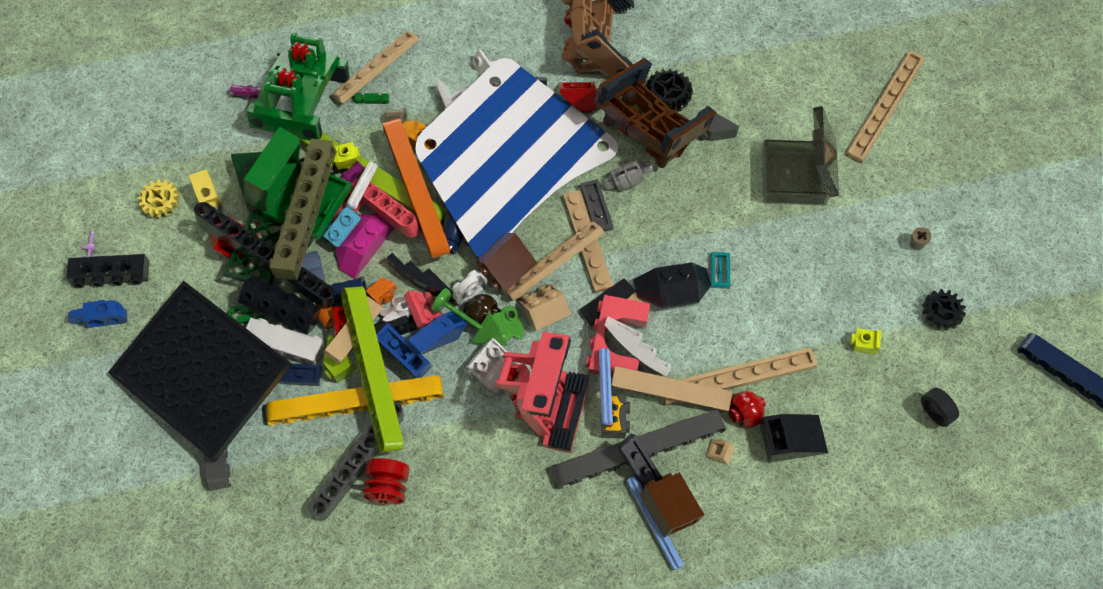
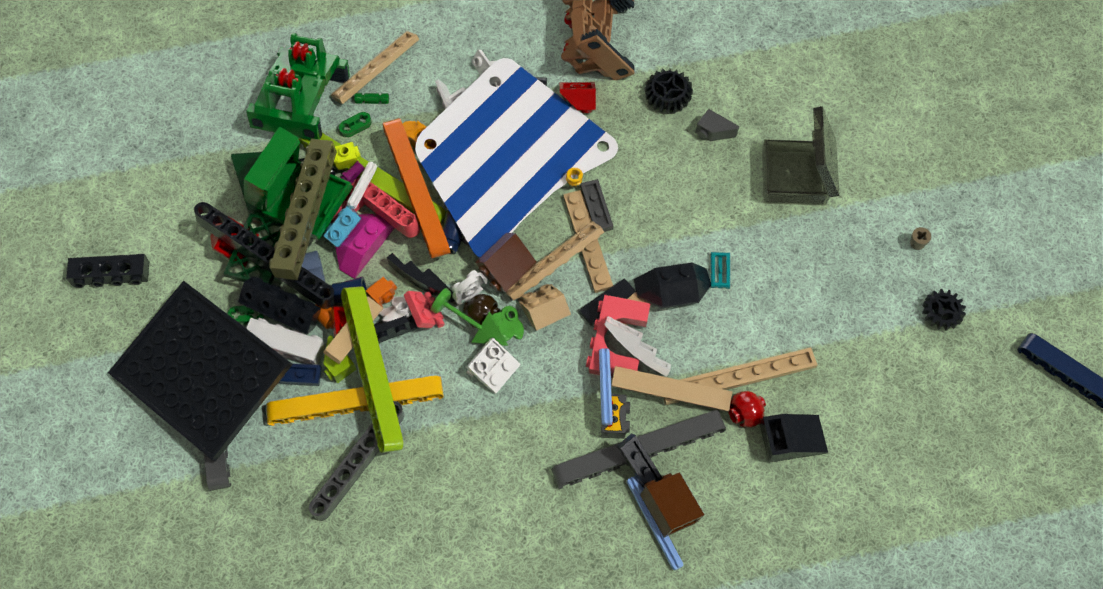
blue piece [68,300,127,328] -> none
lavender piece [82,231,95,257] -> none
light yellow gear [138,179,180,218] -> none
light yellow torso [189,169,222,210] -> none
magenta pin [230,84,262,99] -> none
red wheel [362,458,410,505] -> none
blue slope [376,323,432,378] -> none
dark tan bush [385,108,408,124] -> none
blue slope [407,311,467,354] -> none
coral container [495,332,590,452] -> none
reddish brown container [594,58,717,168] -> none
light grey piece [603,160,653,191] -> none
tan slope [706,439,734,465] -> none
tan tile [846,50,925,163] -> none
neon yellow brick [850,328,881,355] -> none
black tyre [921,387,959,427] -> none
none -> green beam [339,112,372,138]
none -> yellow bush [566,168,583,186]

